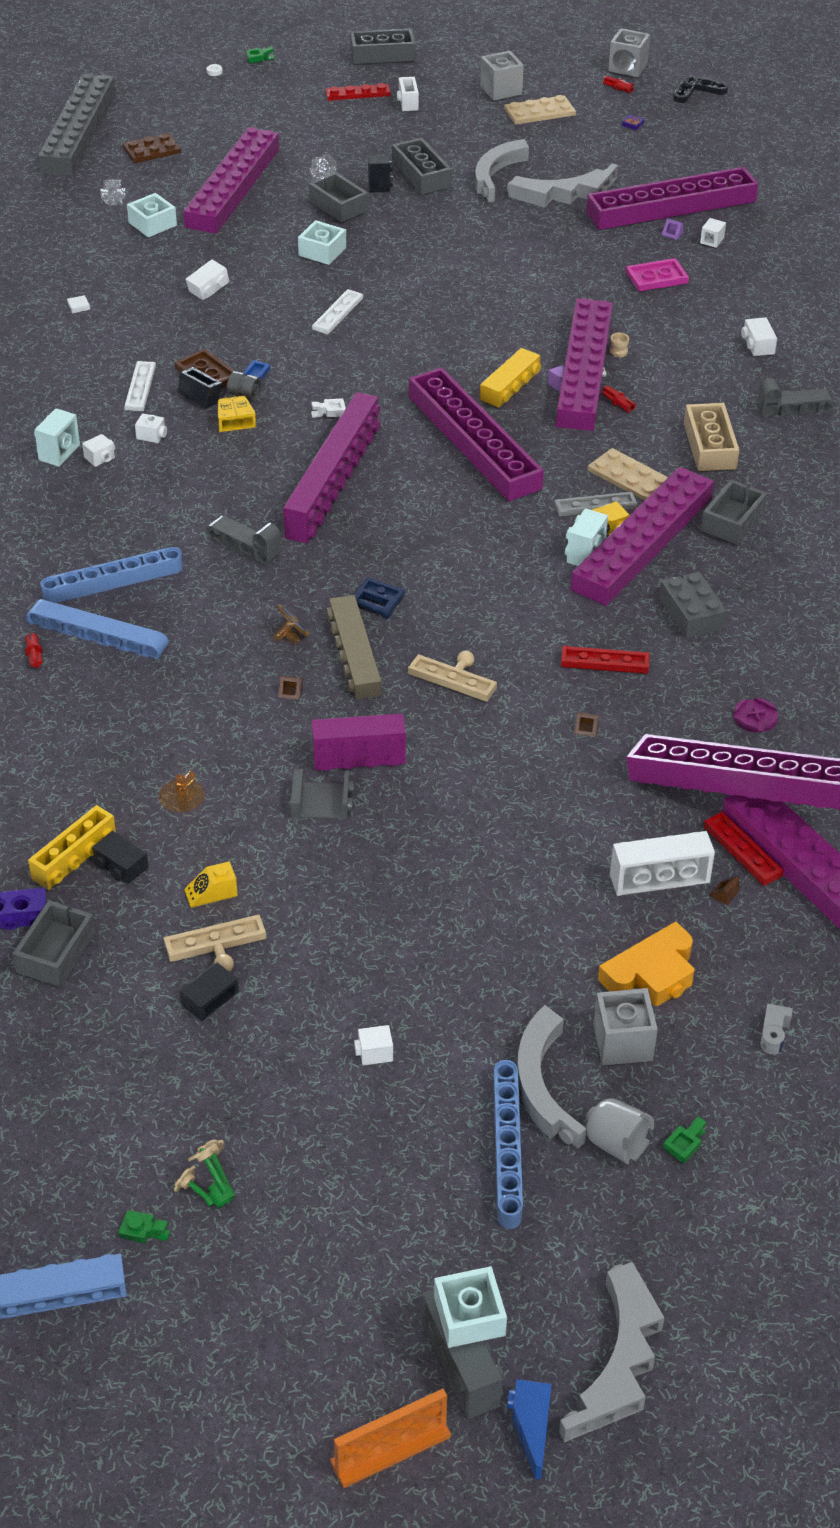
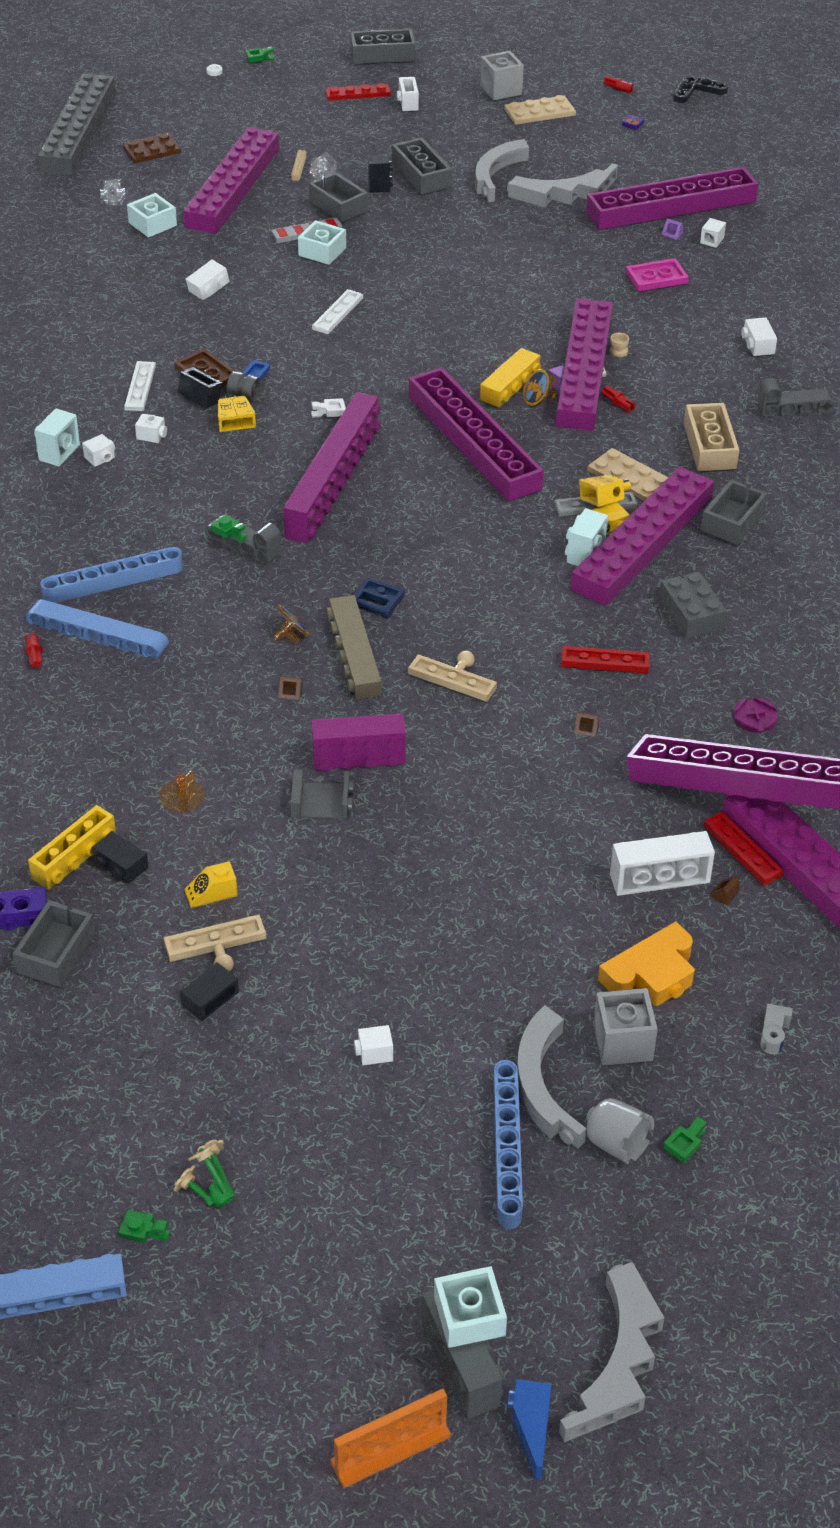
white tile [67,295,90,313] -> none
light grey brick [608,28,650,77] -> none
none -> green plate [211,515,247,542]
none -> light grey tile [271,217,343,243]
none -> tan axle [291,150,306,181]
none -> shield [523,369,556,407]
none -> yellow torso [579,475,631,507]

